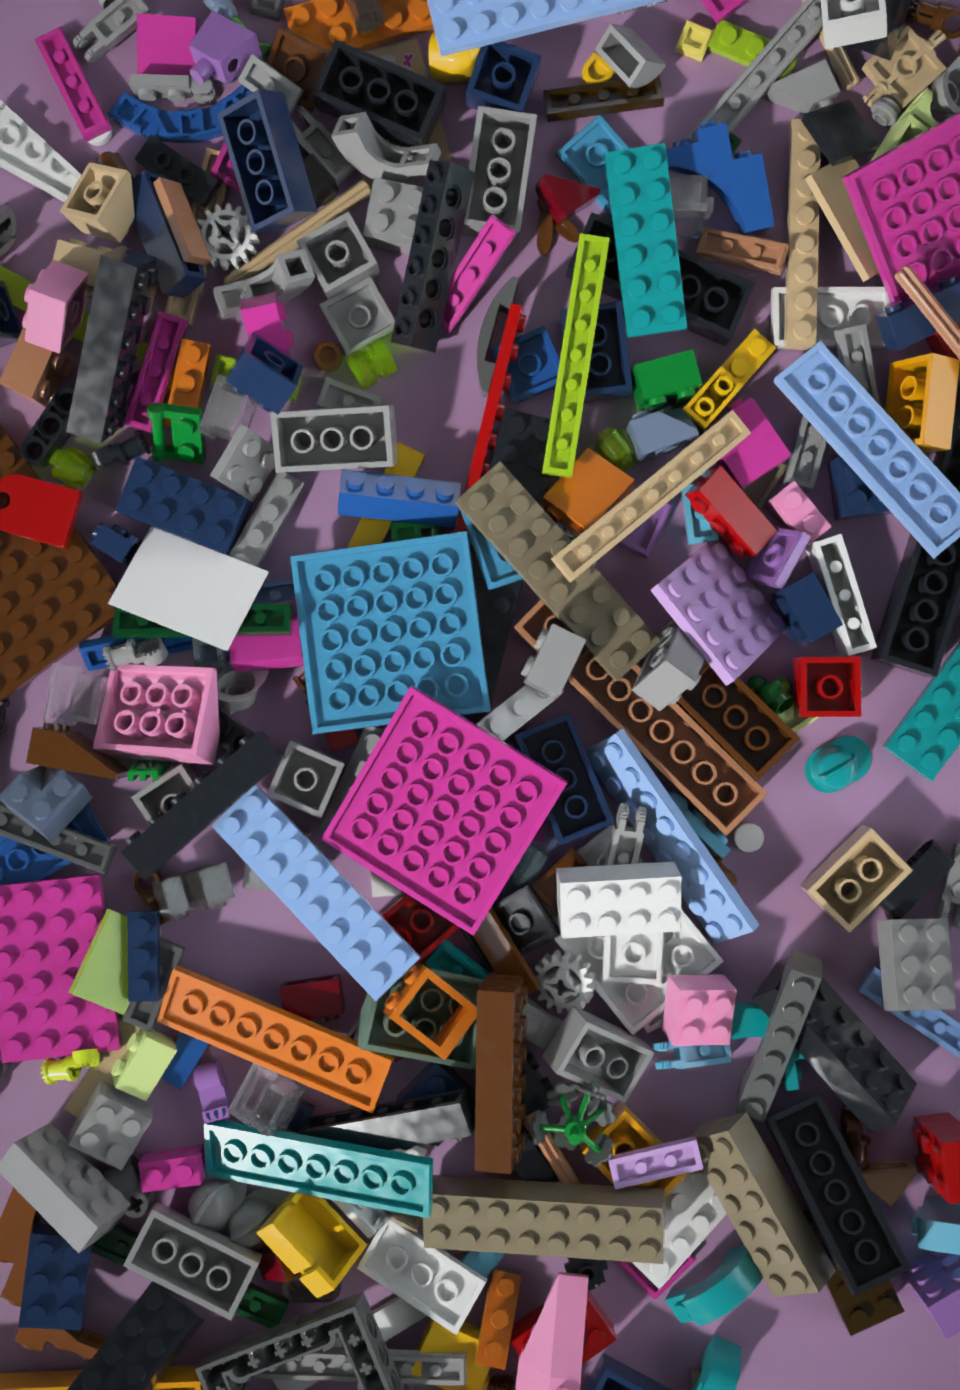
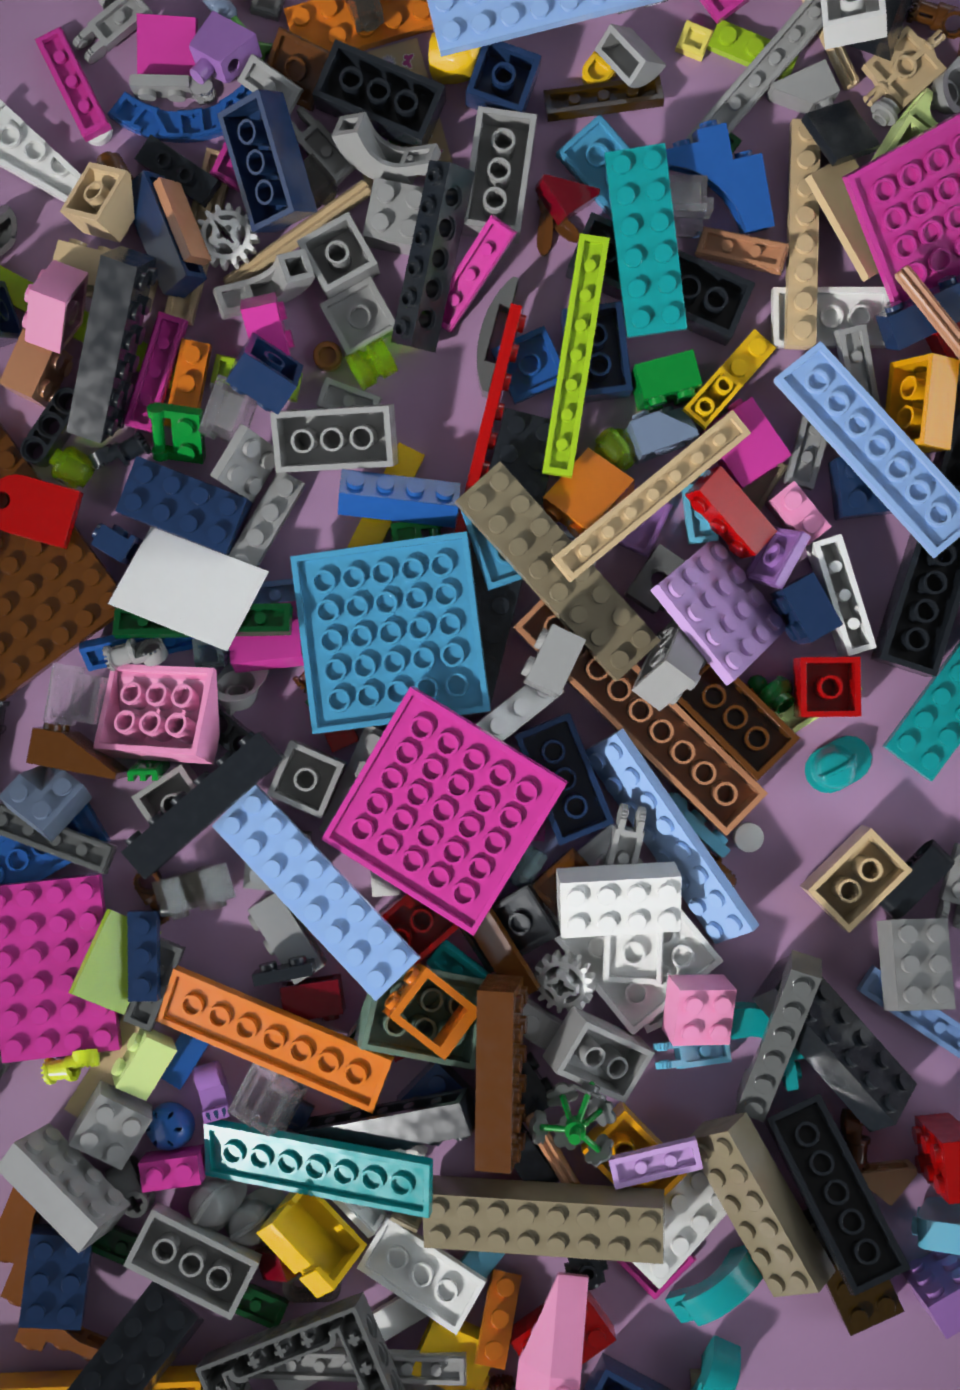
none -> blue helmet [146,1102,195,1151]
none -> light grey brick [248,892,328,985]
none -> black plate [252,955,317,987]
none -> dark grey brick [624,544,685,614]

